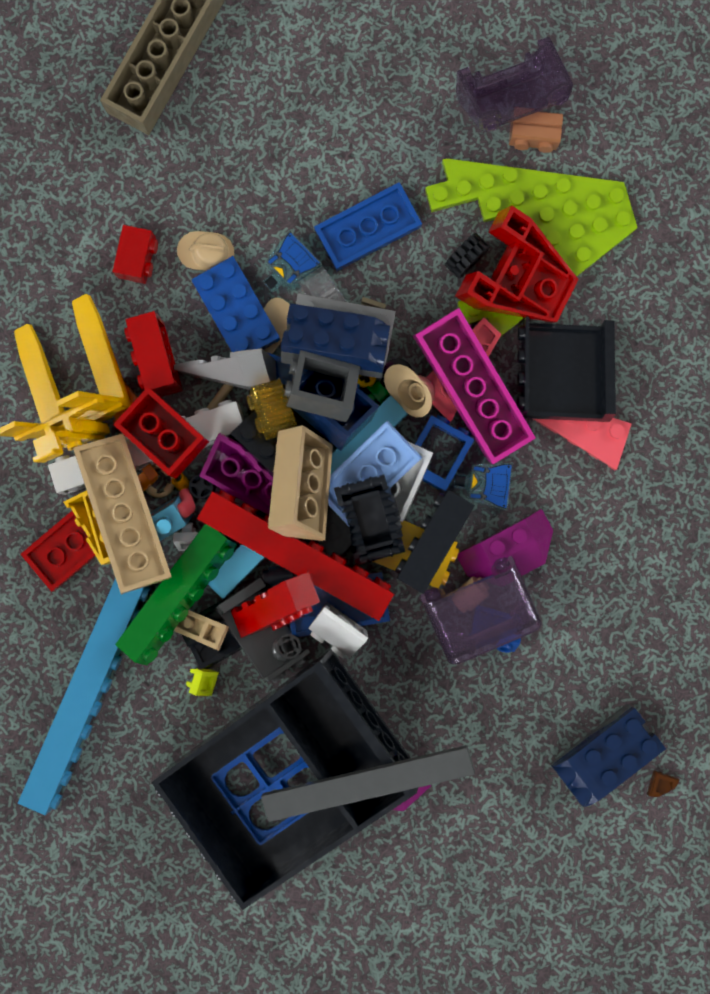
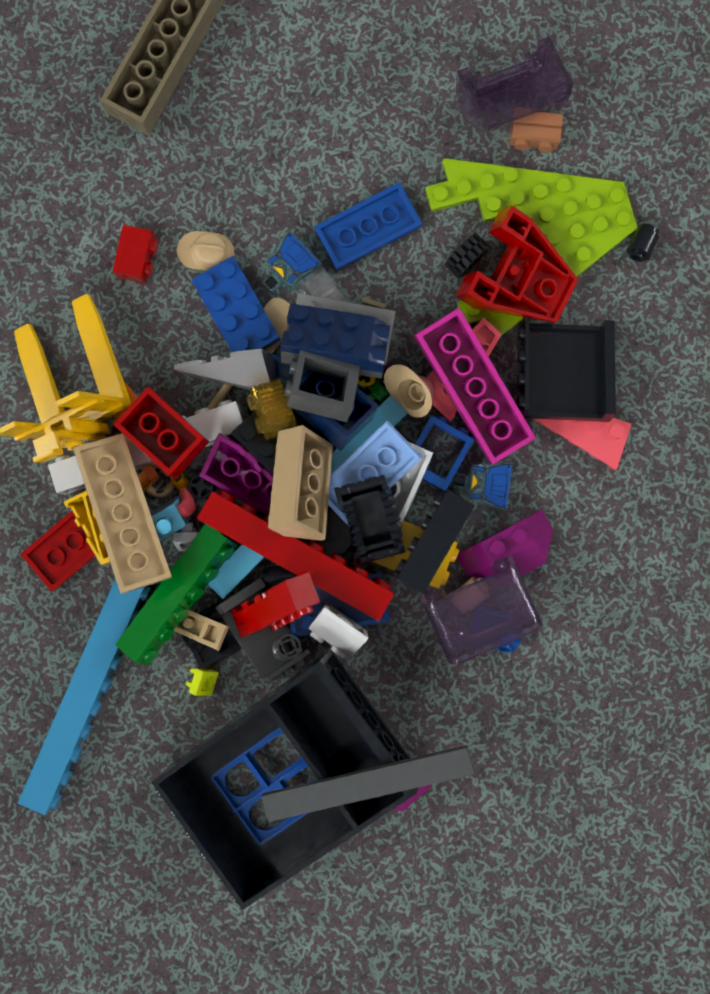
red brick [124,311,183,397] -> none
dark blue piece [550,704,666,807] -> none
reddish brown tile [647,770,680,797] -> none
none -> black brick [627,223,659,262]

